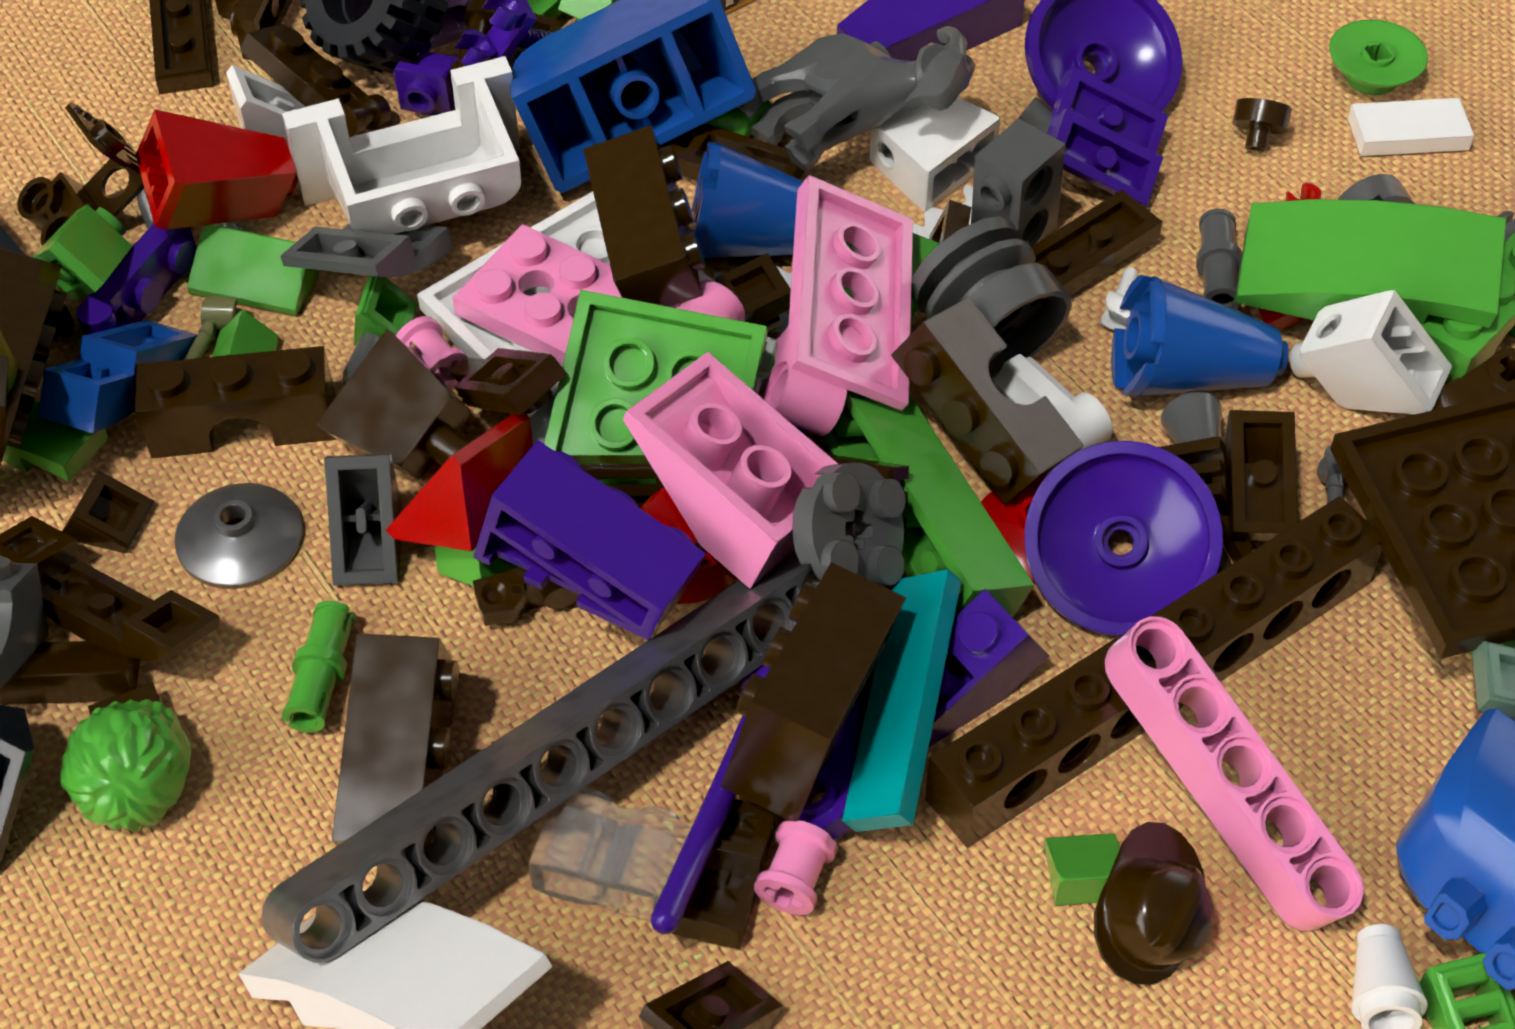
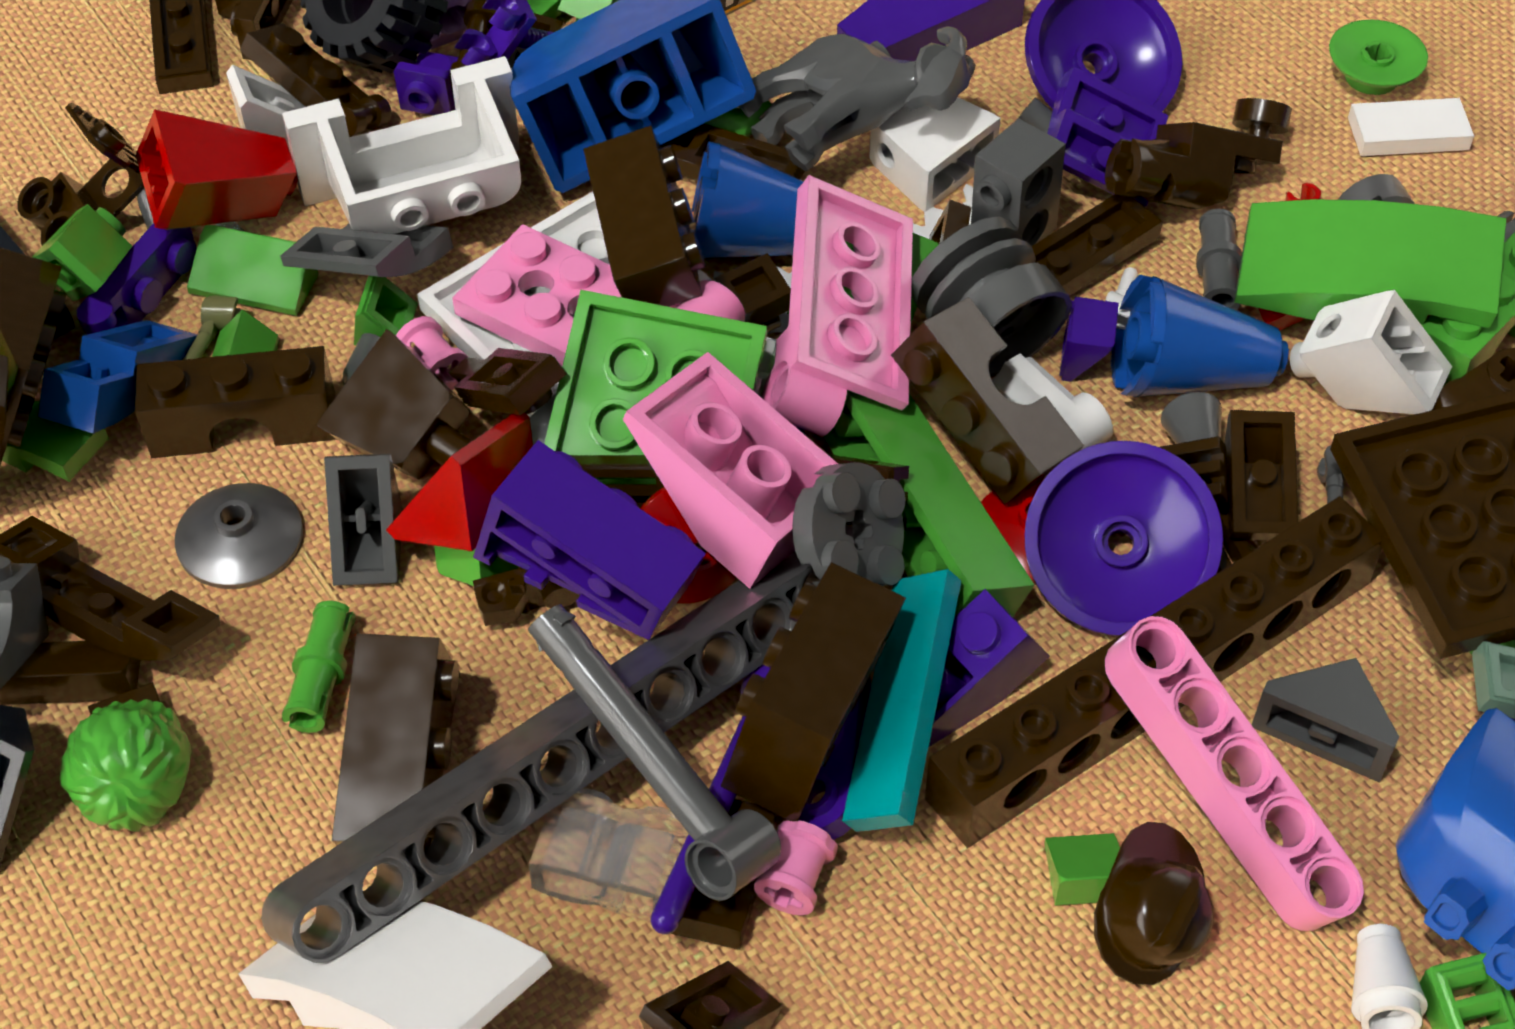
dark brown slope [62,470,155,553] -> none
none -> dark grey piece [528,604,781,901]
none -> dark purple slope [1059,296,1119,382]
none -> dark brown plate [1104,122,1283,209]
none -> dark grey slope [1252,658,1399,783]

